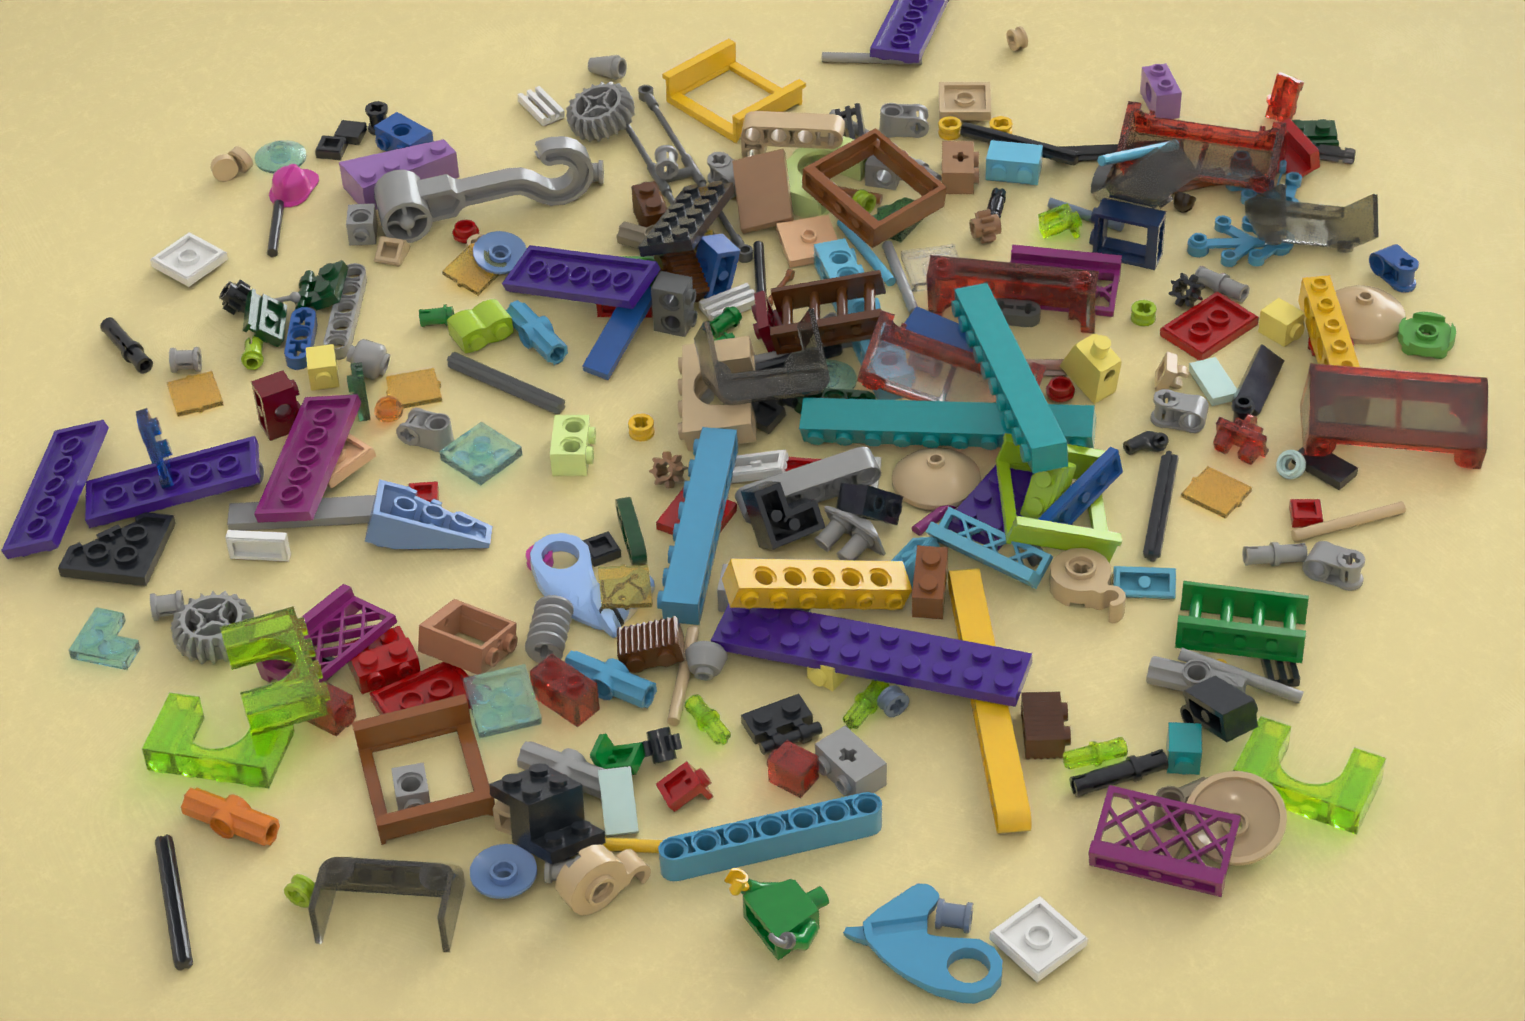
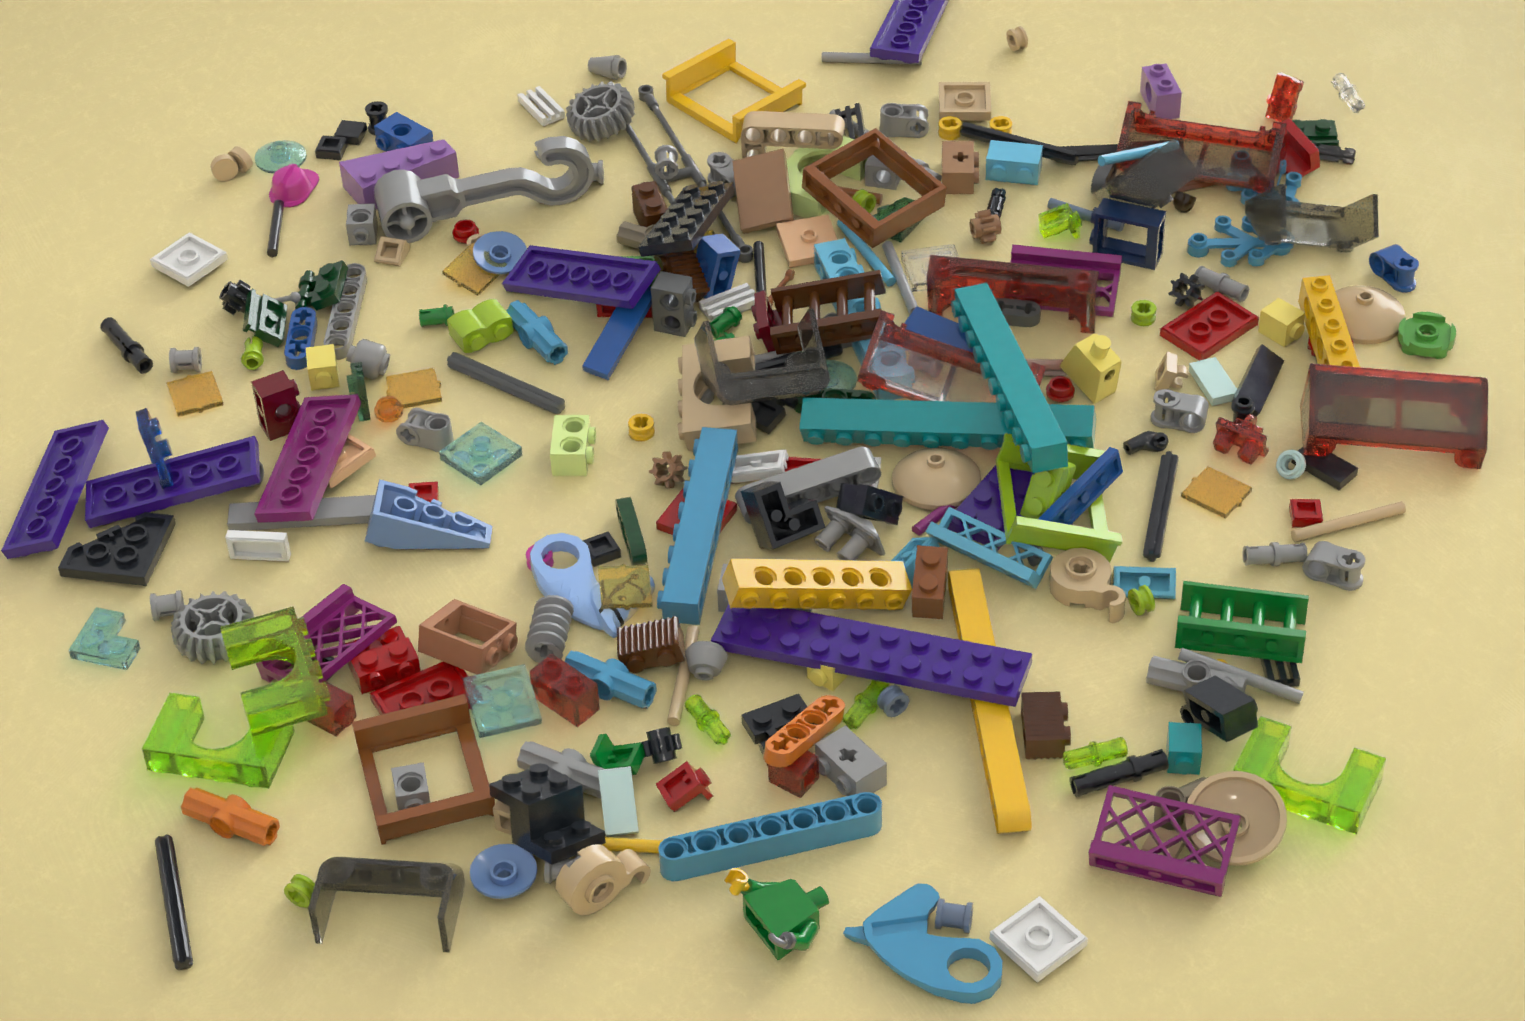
none -> orange beam [763,695,845,767]
none -> lime bush [1128,585,1155,616]
none -> clear axle [1331,73,1365,113]

